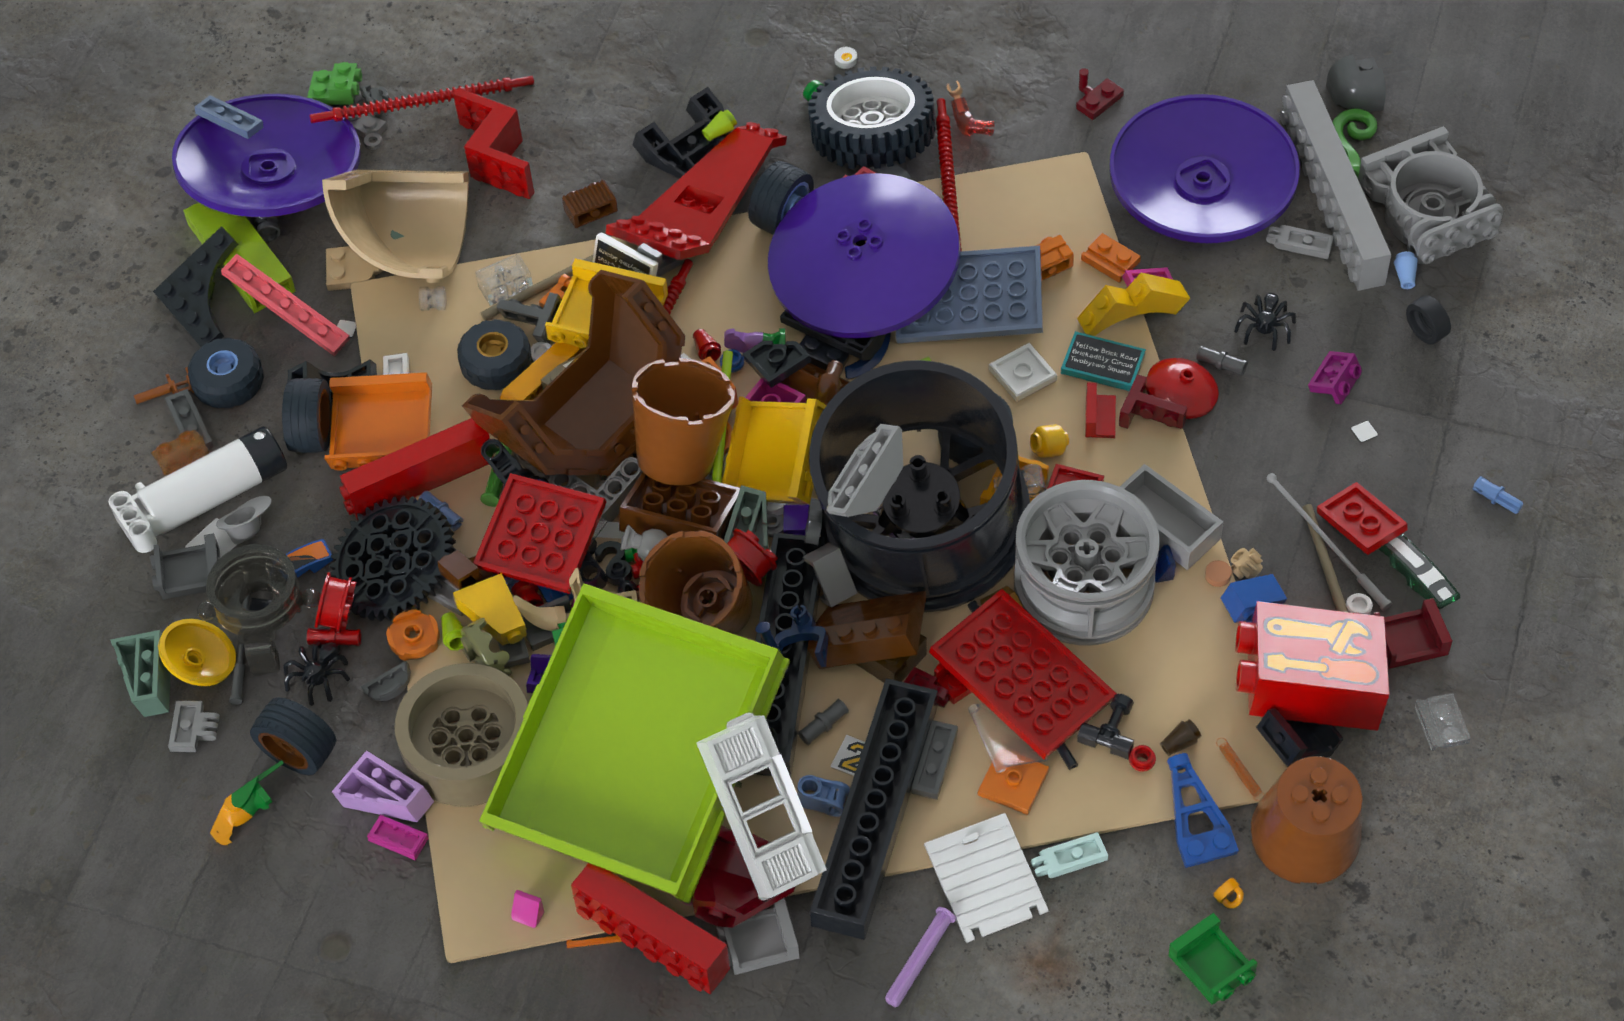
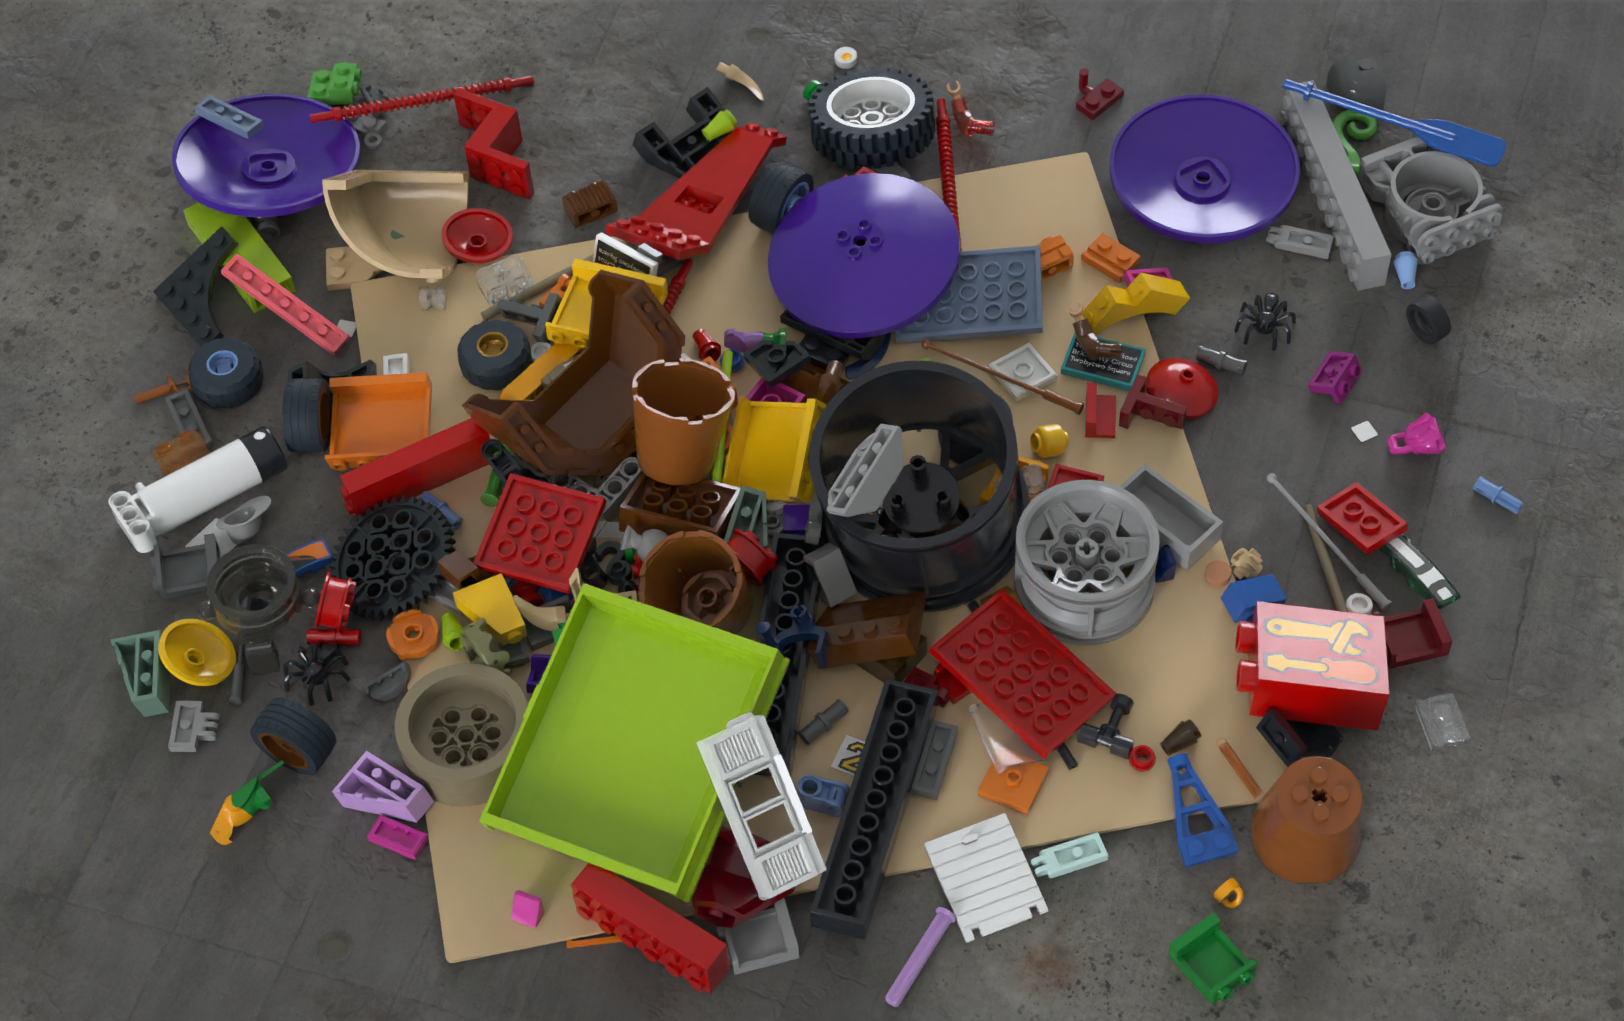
none -> red dish [442,208,513,263]
none -> tan bar [717,62,764,101]
none -> dark orange piece [921,339,1084,415]
none -> reddish brown arm [1068,301,1122,361]
none -> blue piece [1282,79,1506,167]
none -> dark pink piece [1387,412,1446,455]

